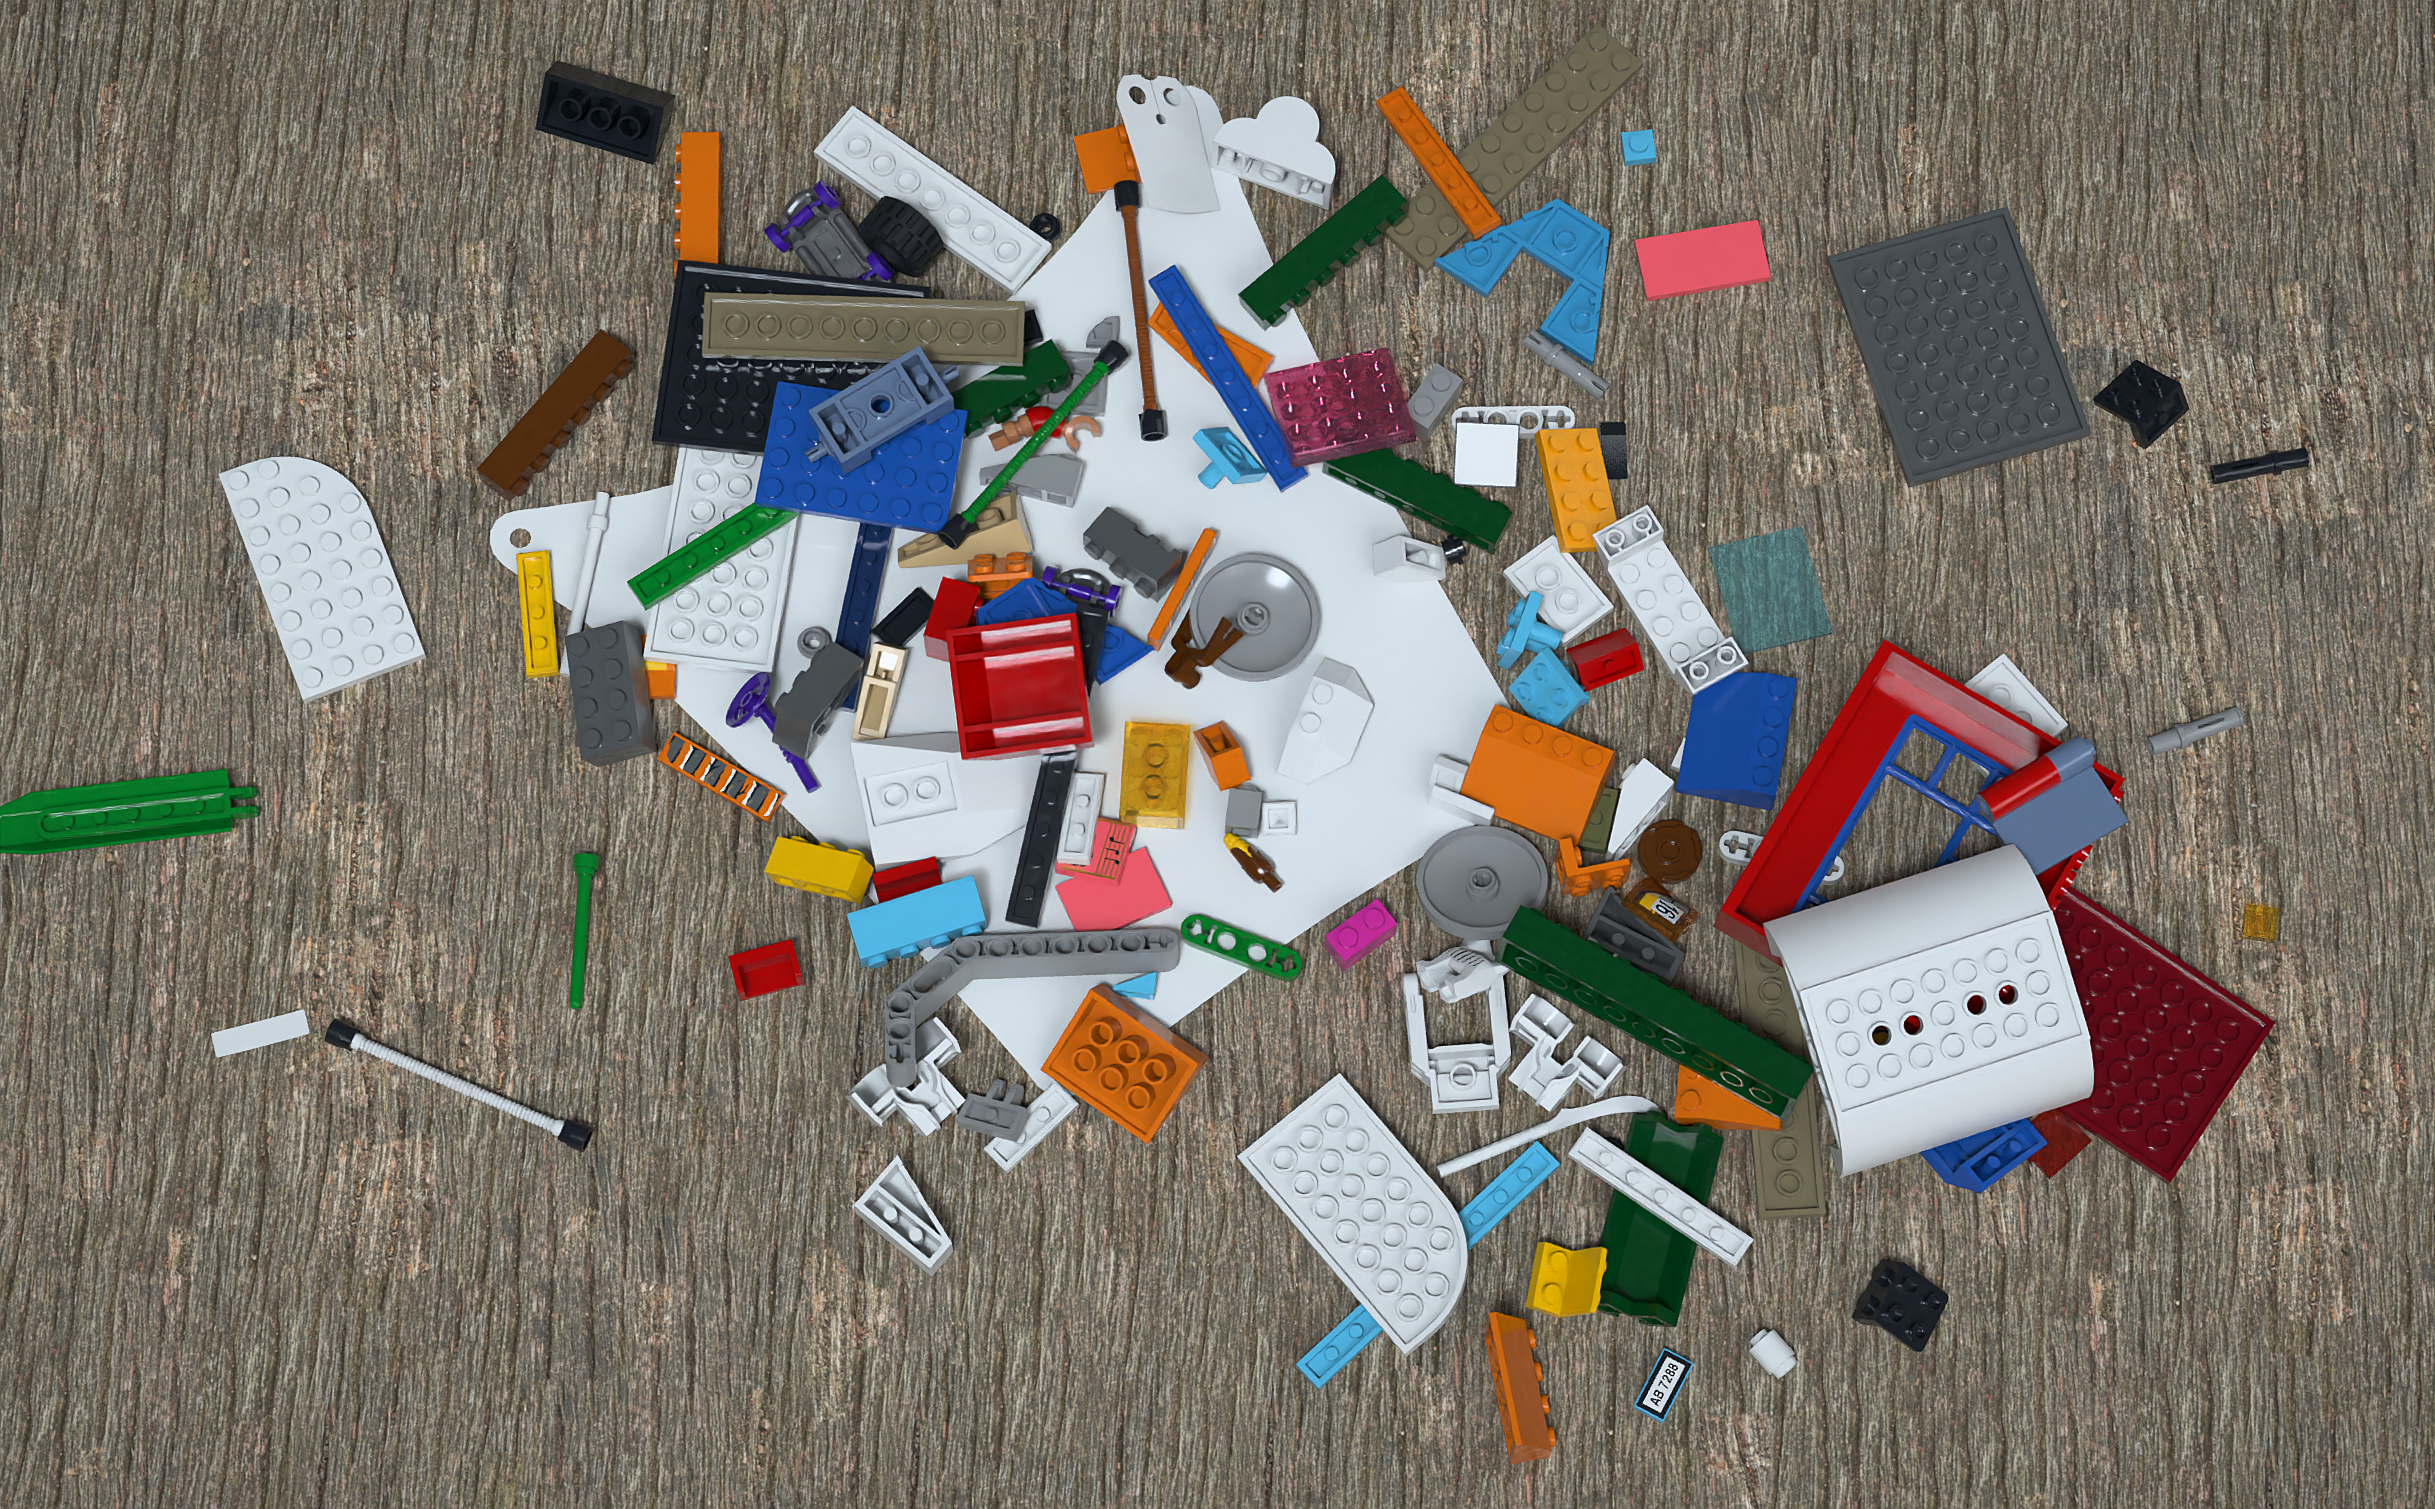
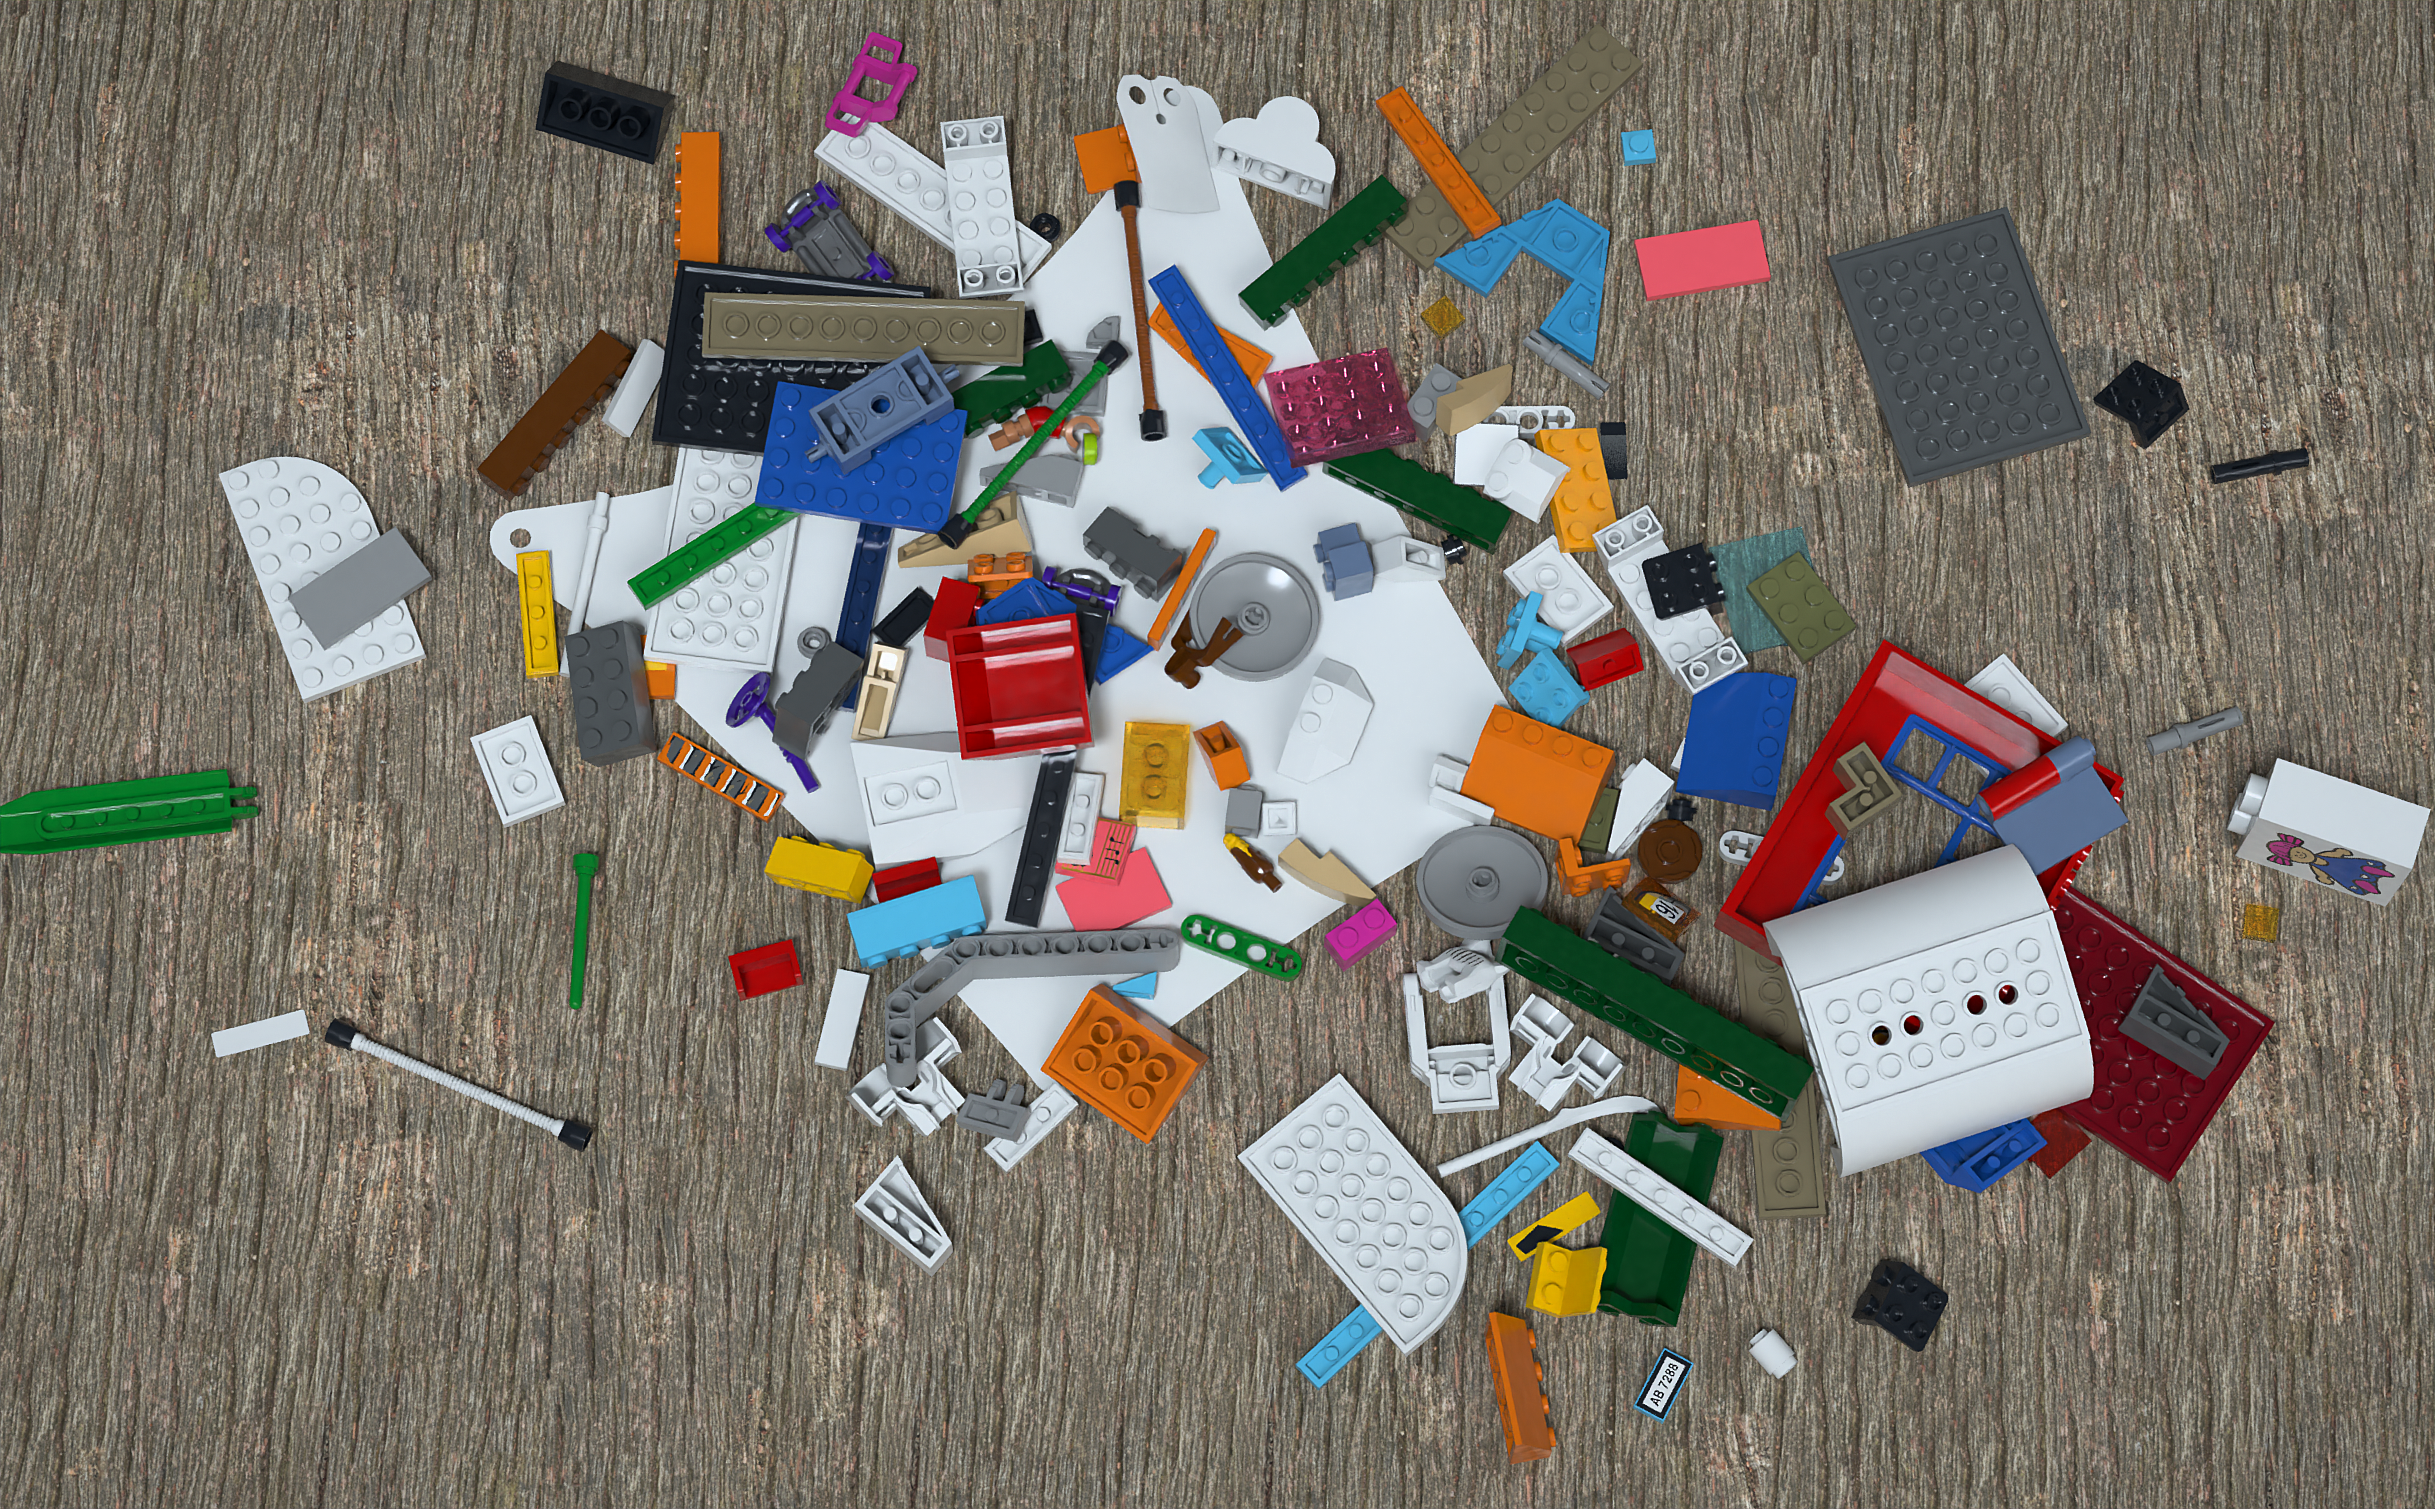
black tyre [858,196,944,278] -> none
none -> light grey tile [288,526,432,651]
none -> white plate [470,715,566,828]
none -> white tile [601,339,665,437]
none -> white tile [814,969,870,1071]
none -> dark pink bar [825,32,918,138]
none -> white slope [940,116,1023,299]
none -> lime tile [1082,433,1097,465]
none -> tan slope [1278,838,1376,907]
none -> sand blue brick [1313,523,1374,601]
none -> clear yellow plate [1420,295,1465,341]
none -> tan slope [1435,364,1513,436]
none -> white slope [1483,437,1571,524]
none -> yellow sticker [1507,1191,1601,1262]
none -> black bracket [1642,543,1727,621]
none -> black plate [1665,799,1697,822]
none -> olive plate [1746,551,1856,665]
none -> dark tan brick [1825,742,1903,841]
none -> dark grey wedge [2117,964,2230,1080]
none -> white brick [2227,758,2431,907]

